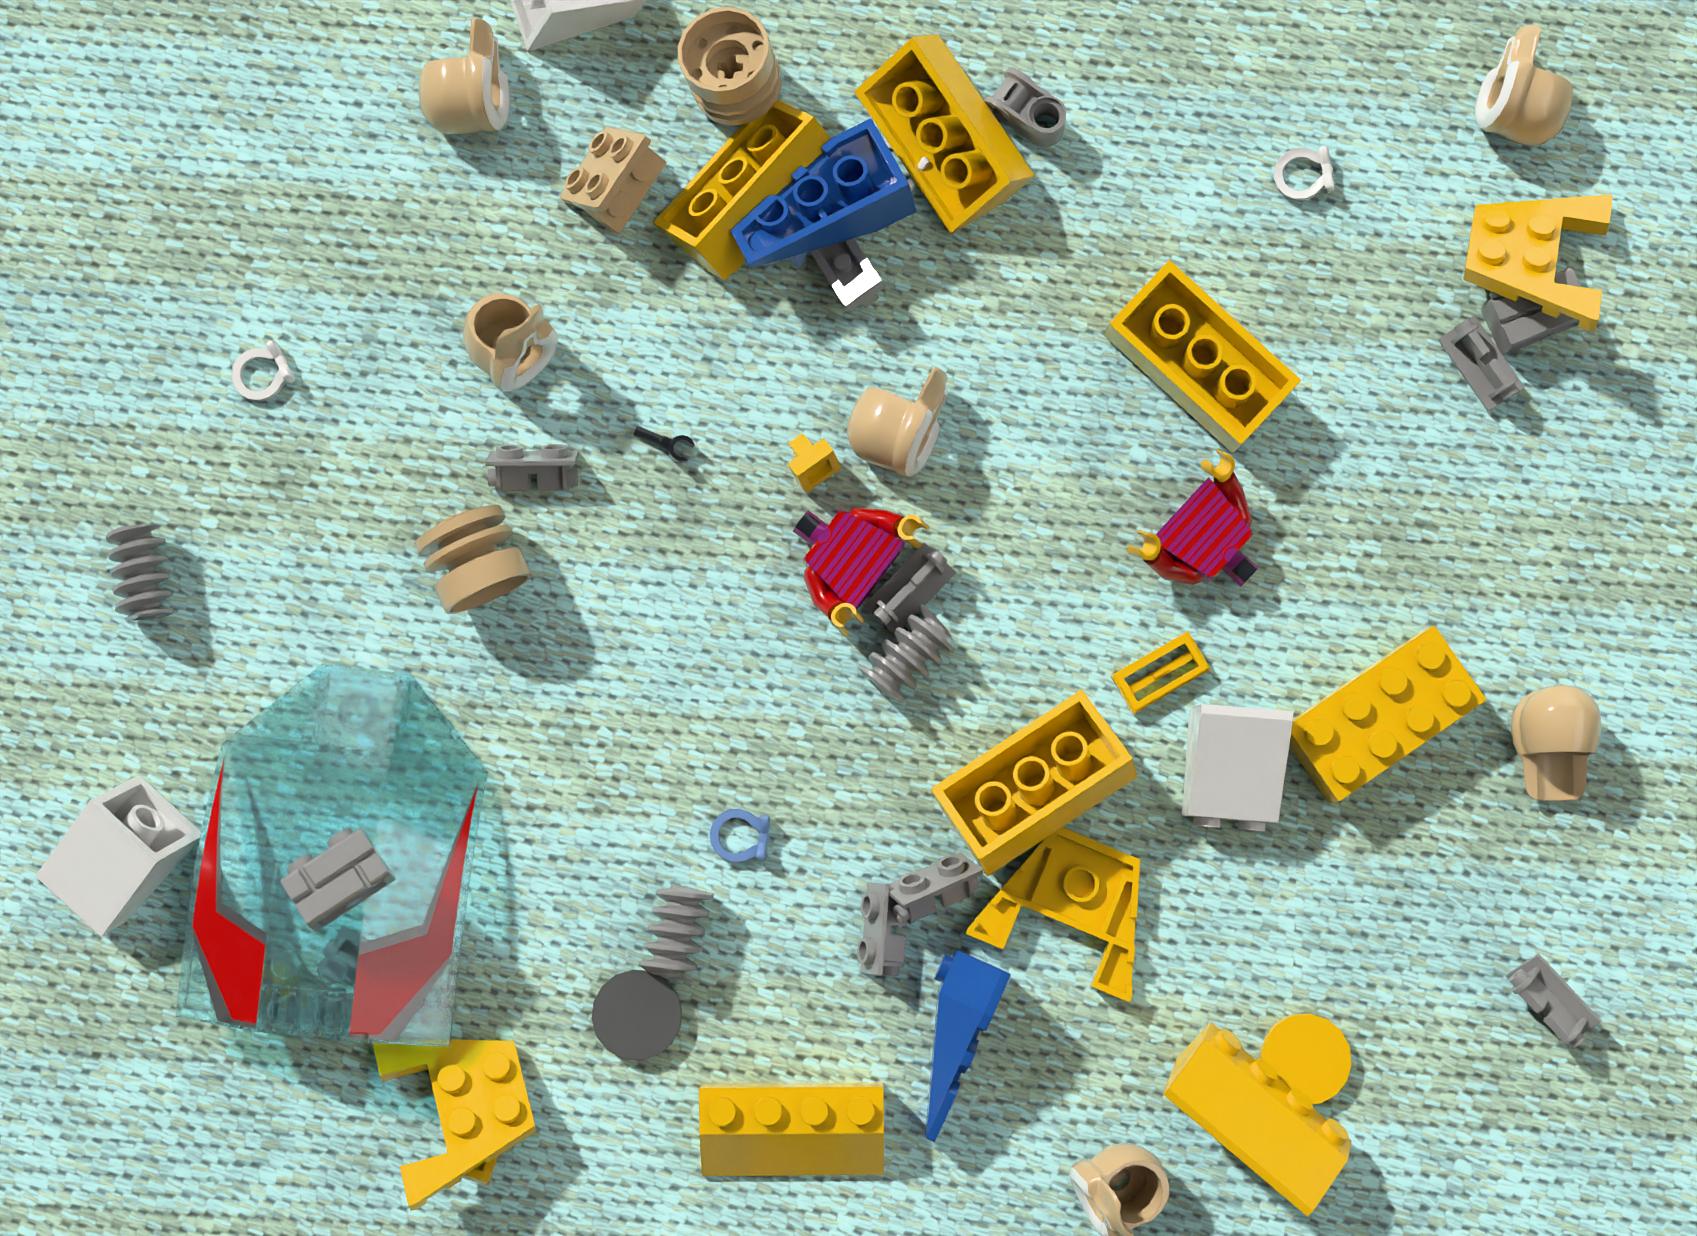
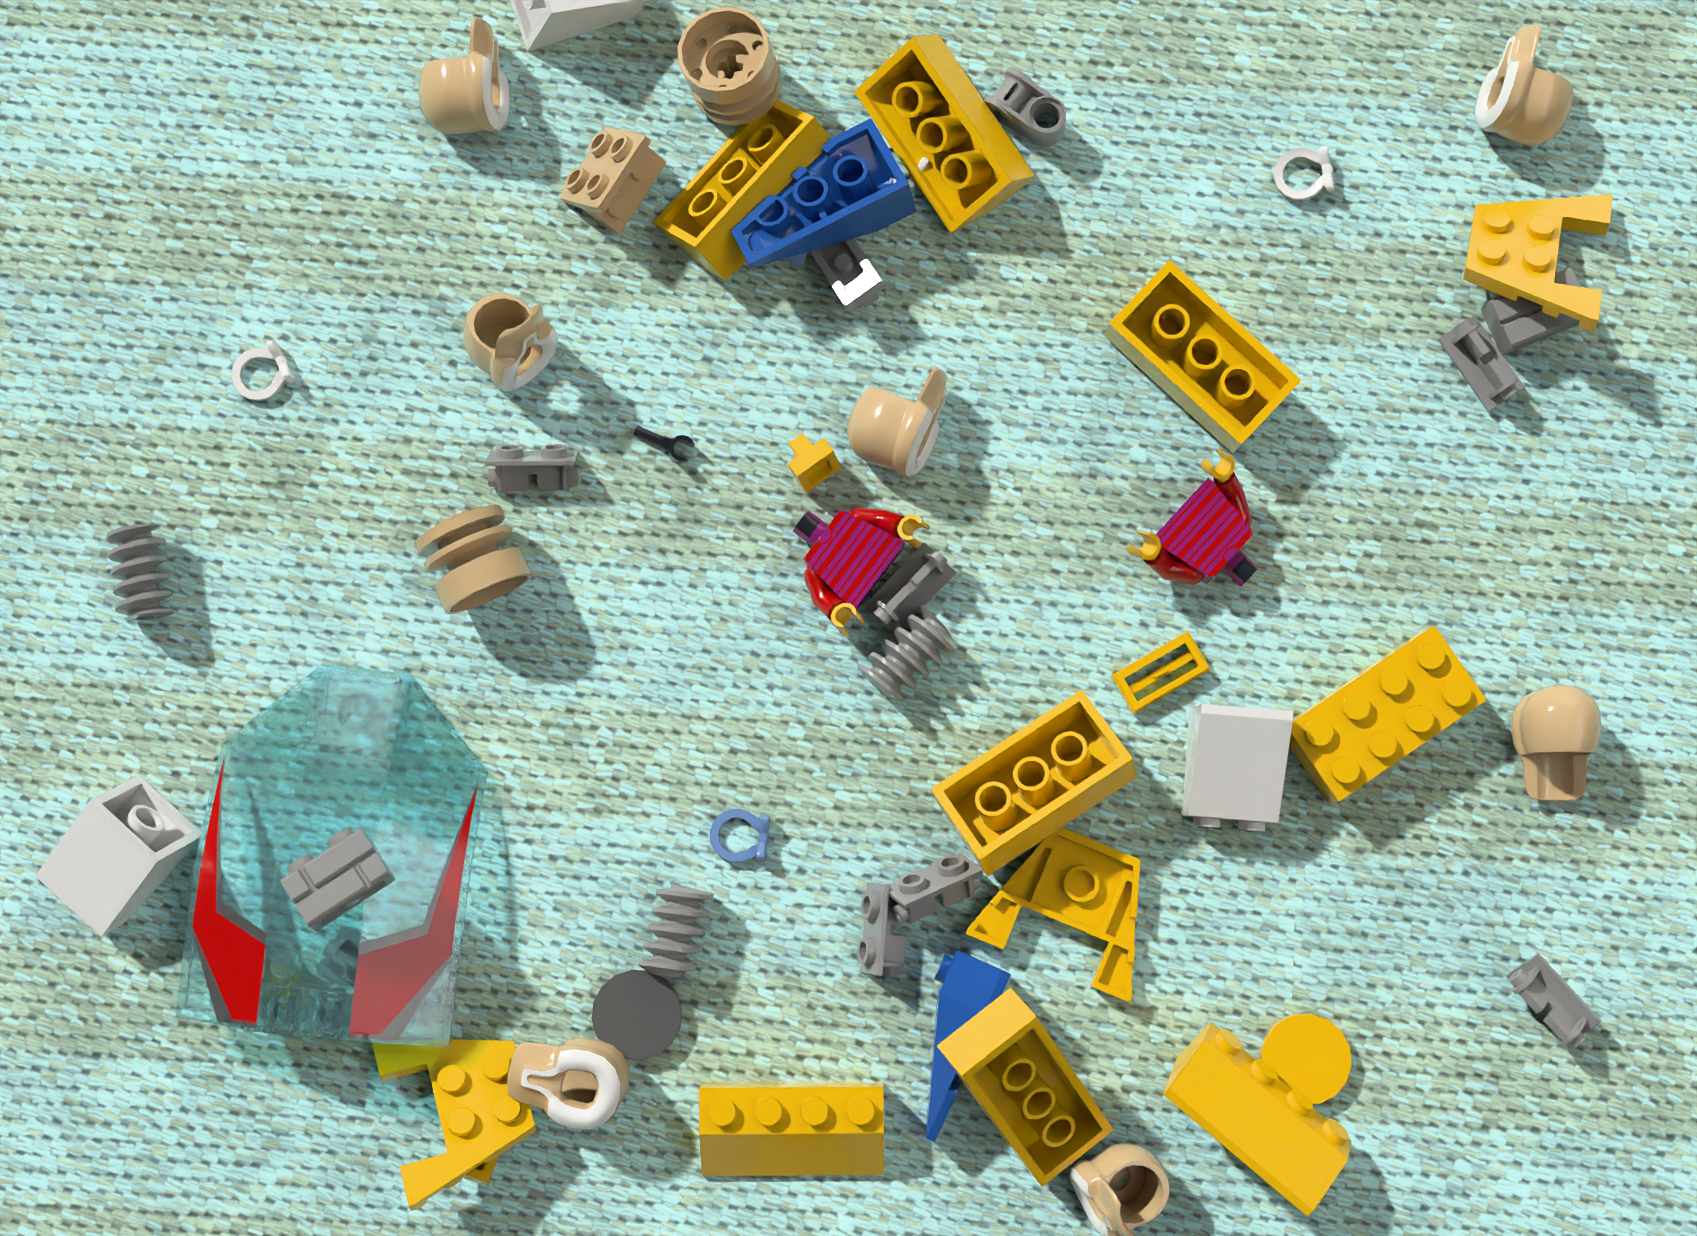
none -> piece [507,1038,629,1130]
none -> yellow brick [937,988,1114,1187]

